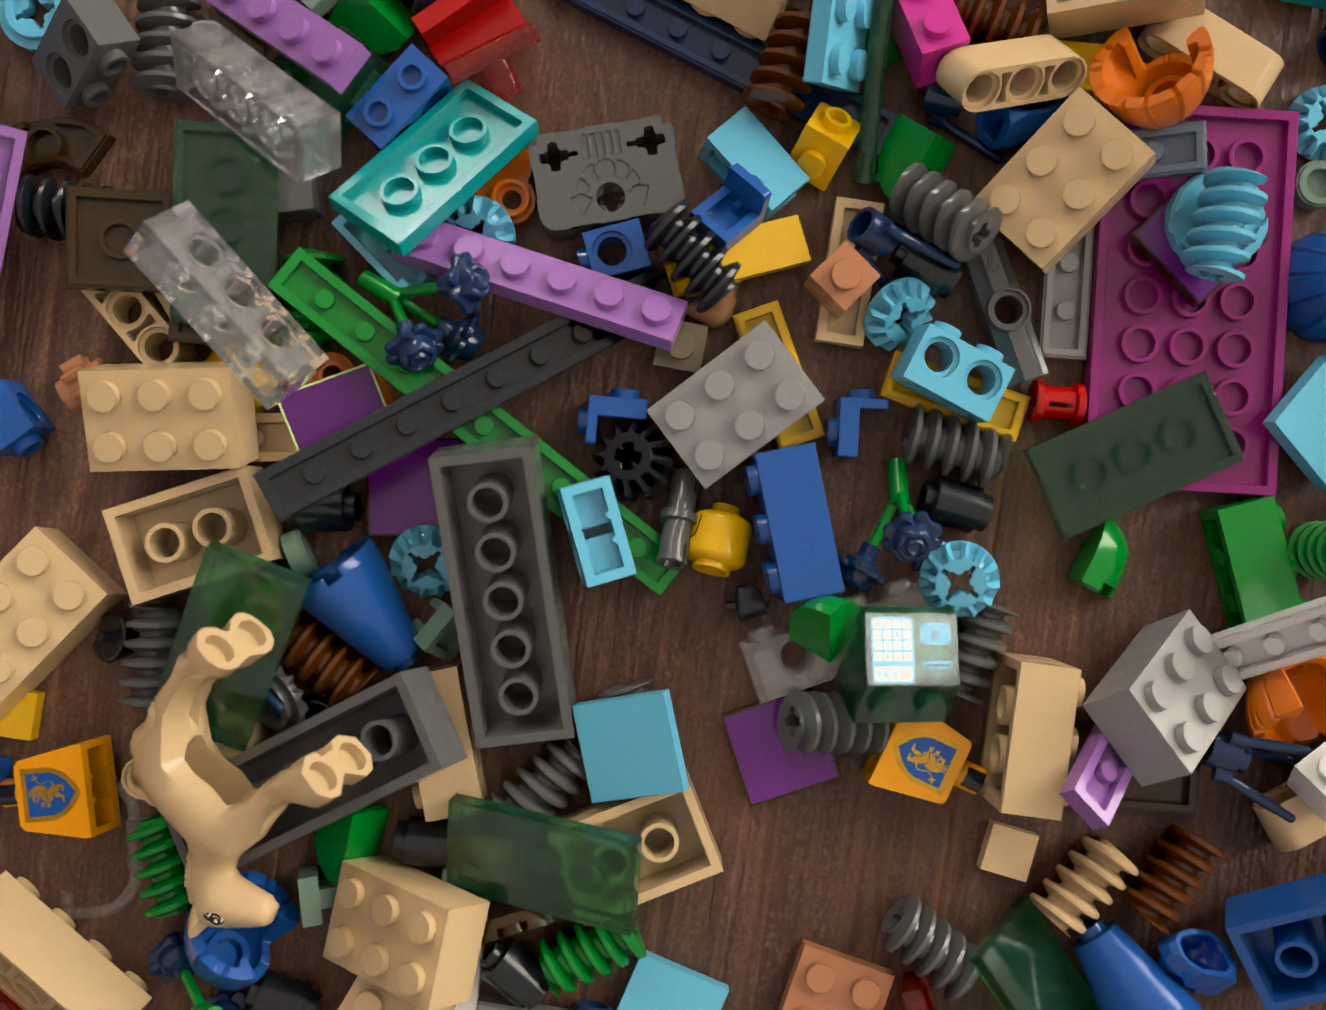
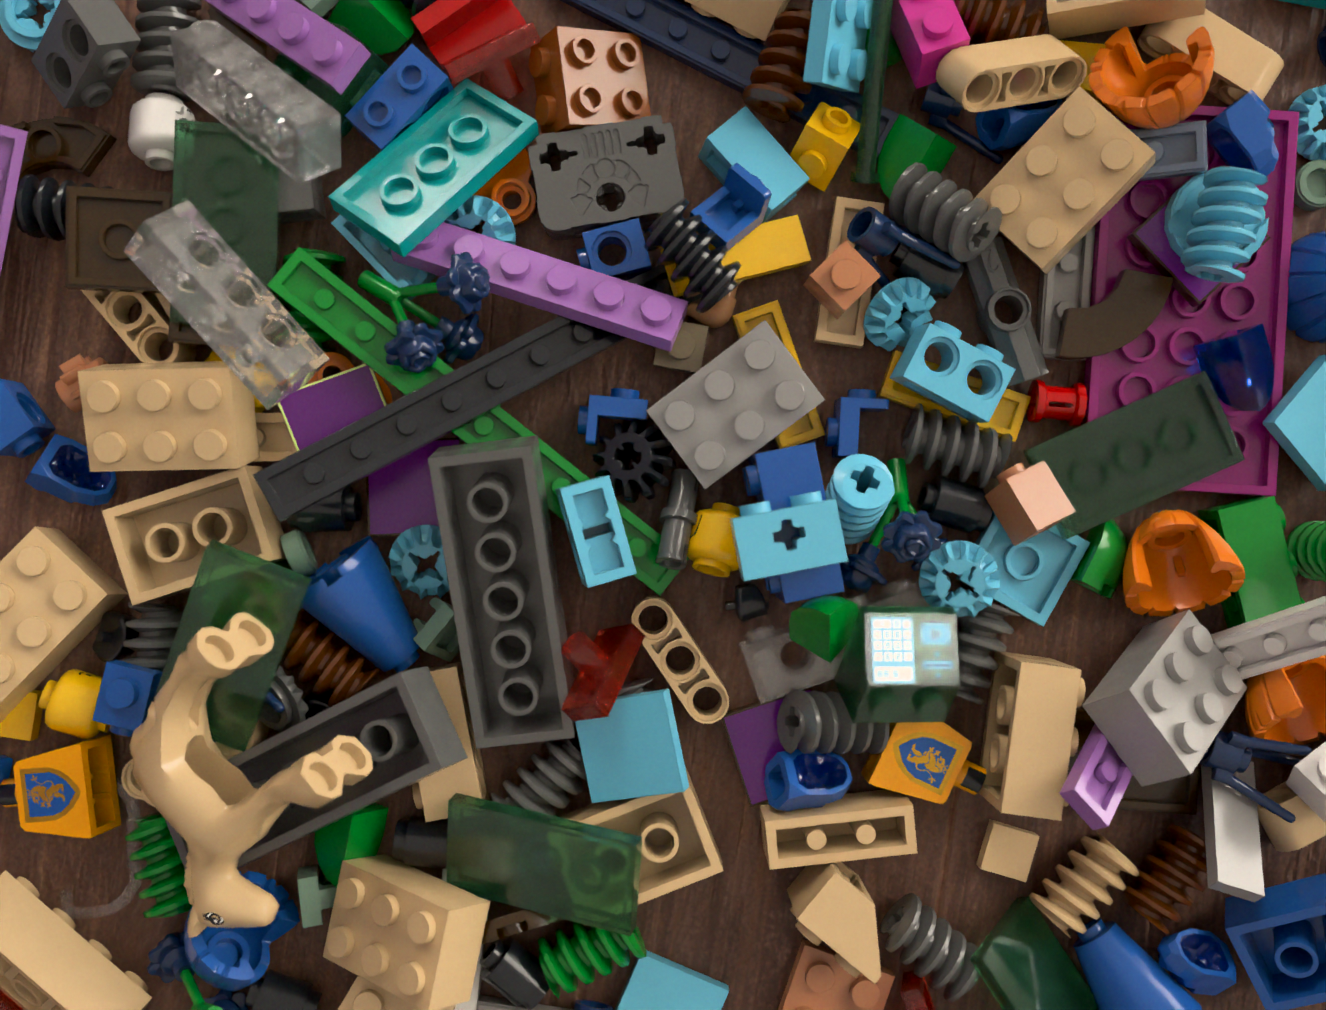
none -> rock [24,434,117,506]
none -> yellow head [39,669,111,740]
none -> blue bracket [92,660,163,737]
none -> white head [128,92,196,171]
none -> dark orange bracket [529,26,651,134]
none -> clear red tile [561,624,645,721]
none -> tan beam [632,596,729,724]
none -> medium azure brick [729,491,848,581]
none -> tan brick [759,789,918,870]
none -> blue rock [764,749,853,812]
none -> tan slope [787,862,881,984]
none -> medium azure piece [825,454,895,545]
none -> medium azure plate [955,511,1090,627]
none -> brick [985,461,1076,546]
none -> dark brown tile [1055,269,1173,359]
none -> orange hair [1123,510,1245,617]
none -> clear blue brick [1193,323,1274,411]
none -> light grey tile [1201,761,1265,902]
none -> blue rock [1206,90,1279,176]

